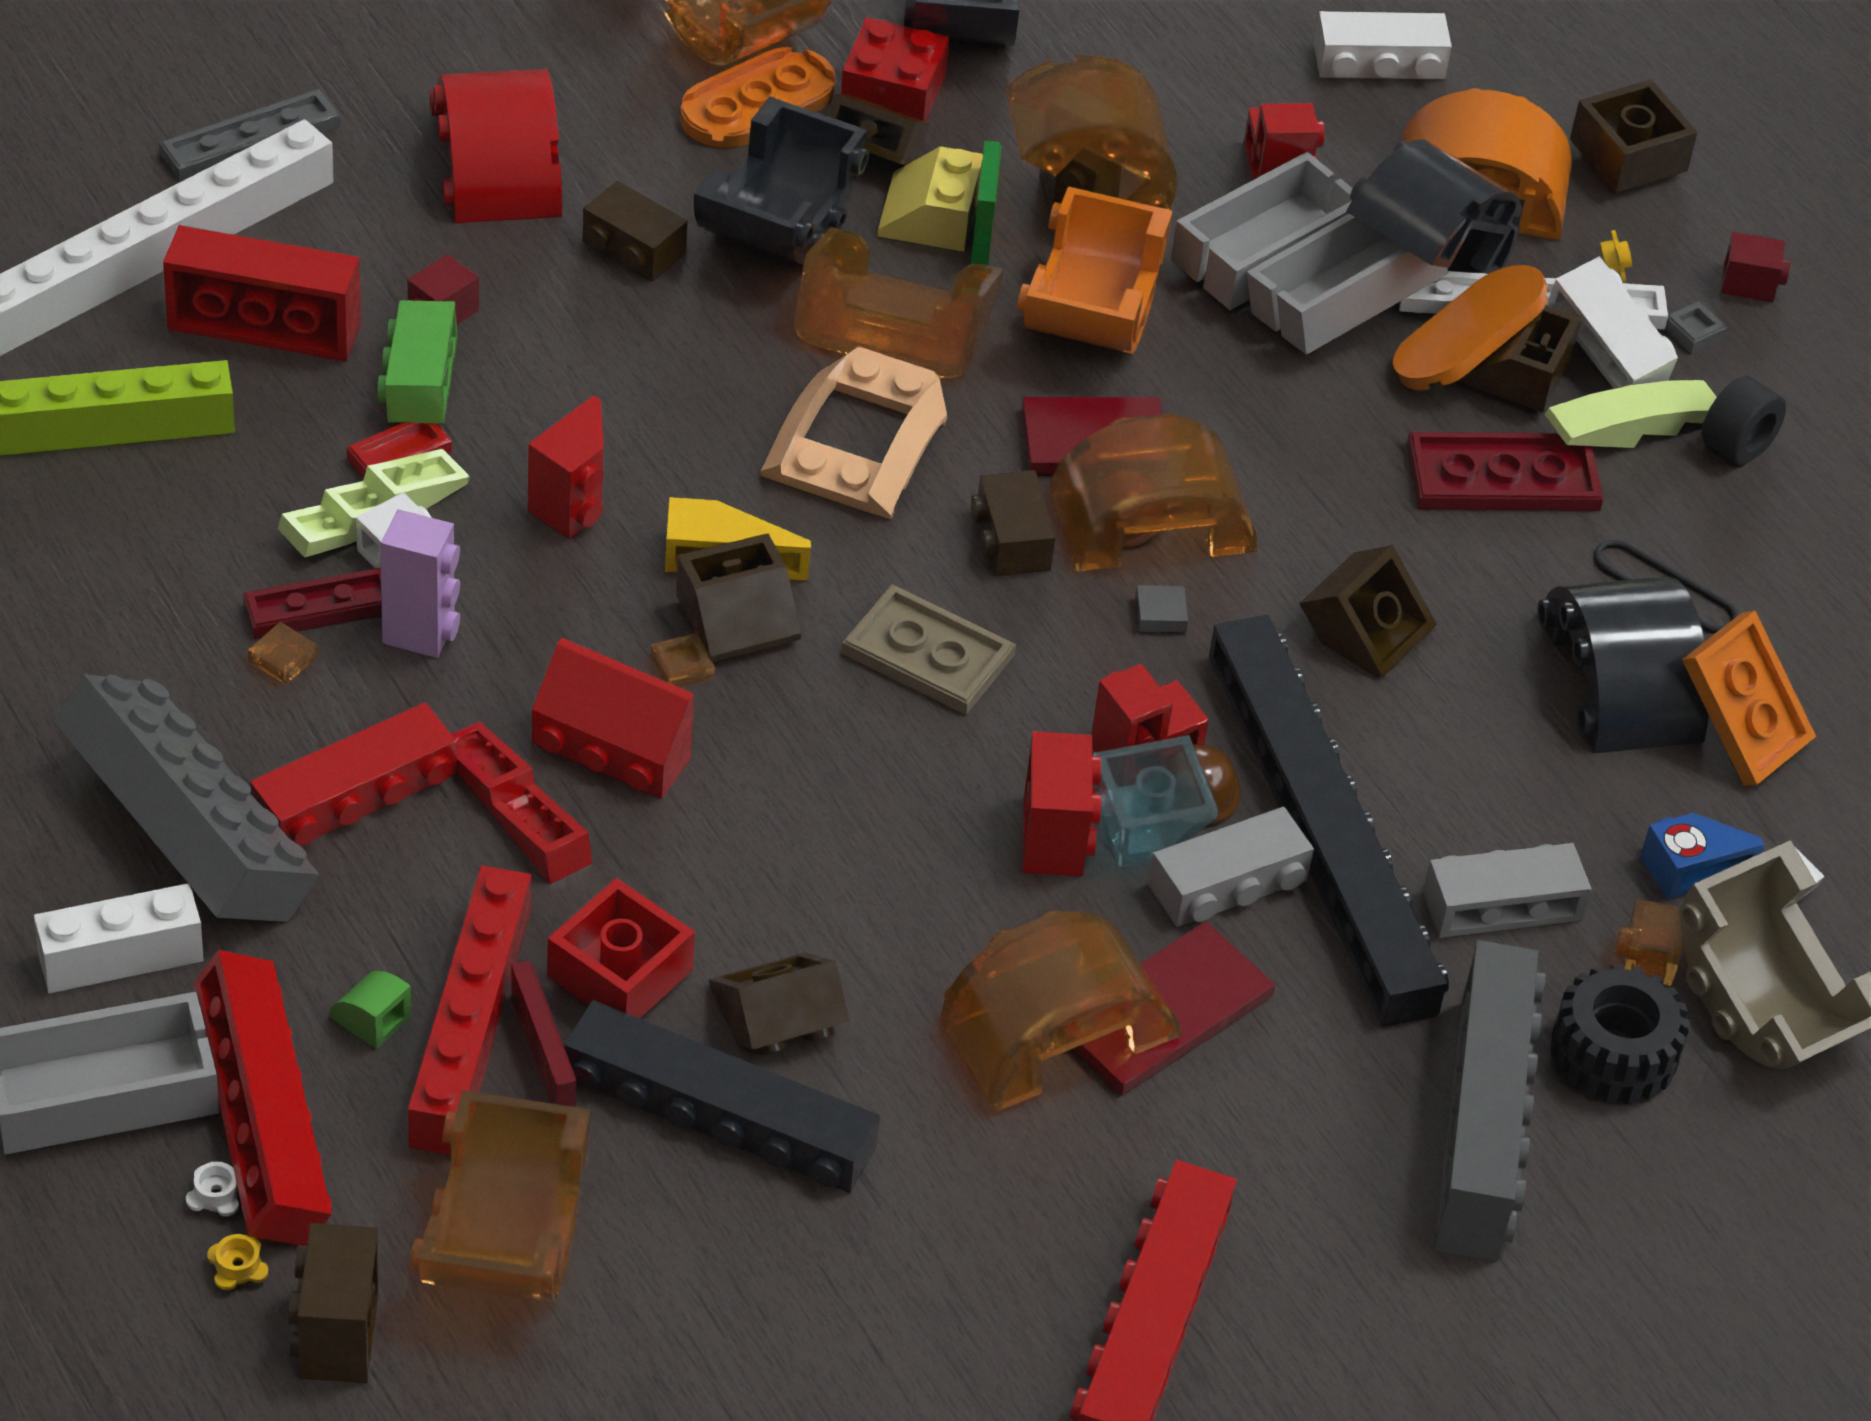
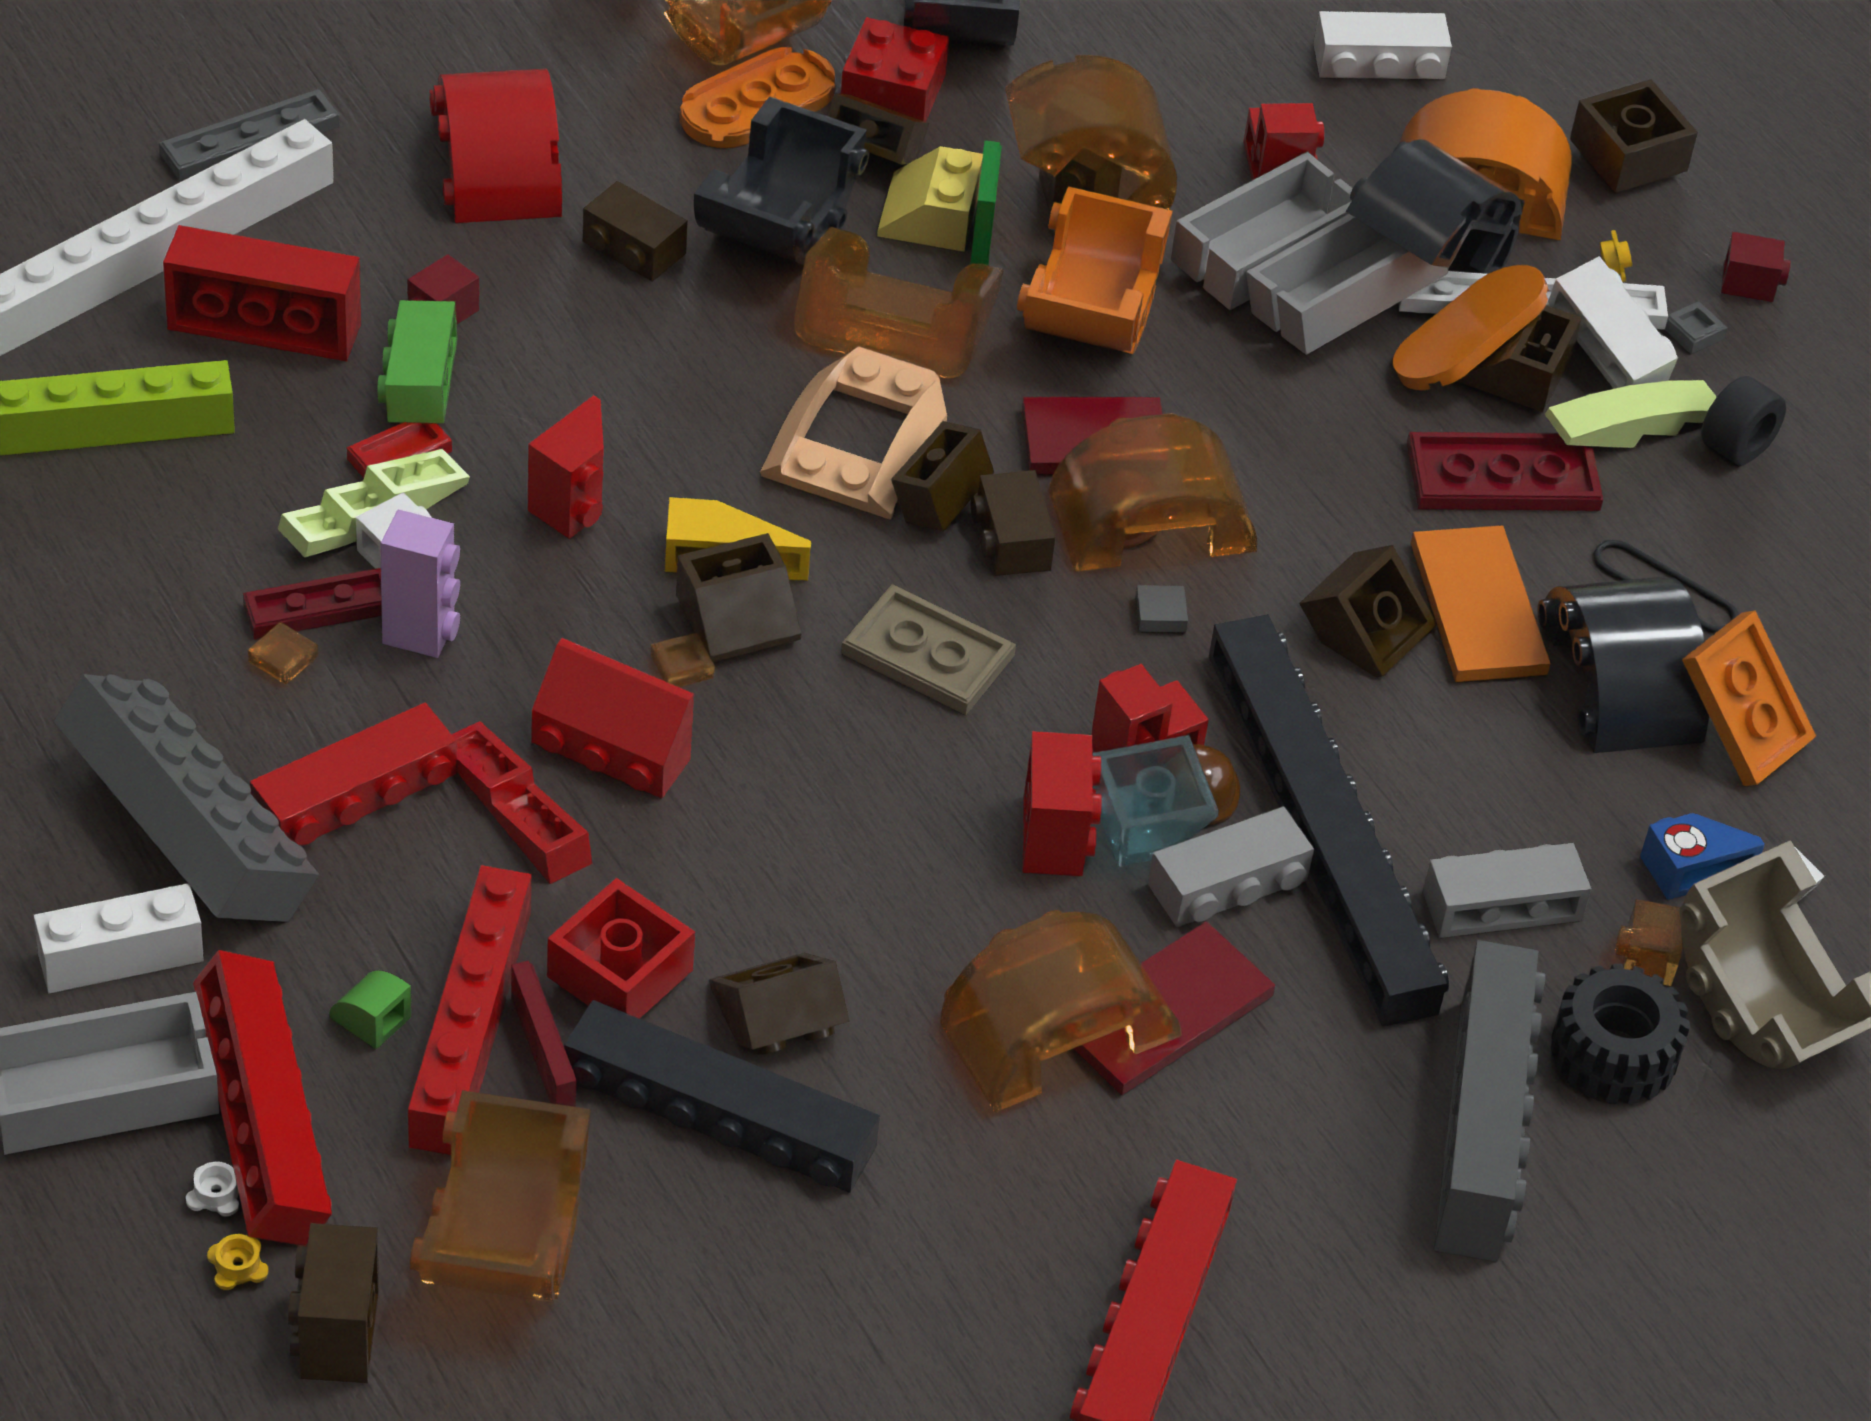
none -> dark brown brick [891,421,995,531]
none -> orange tile [1411,525,1551,682]

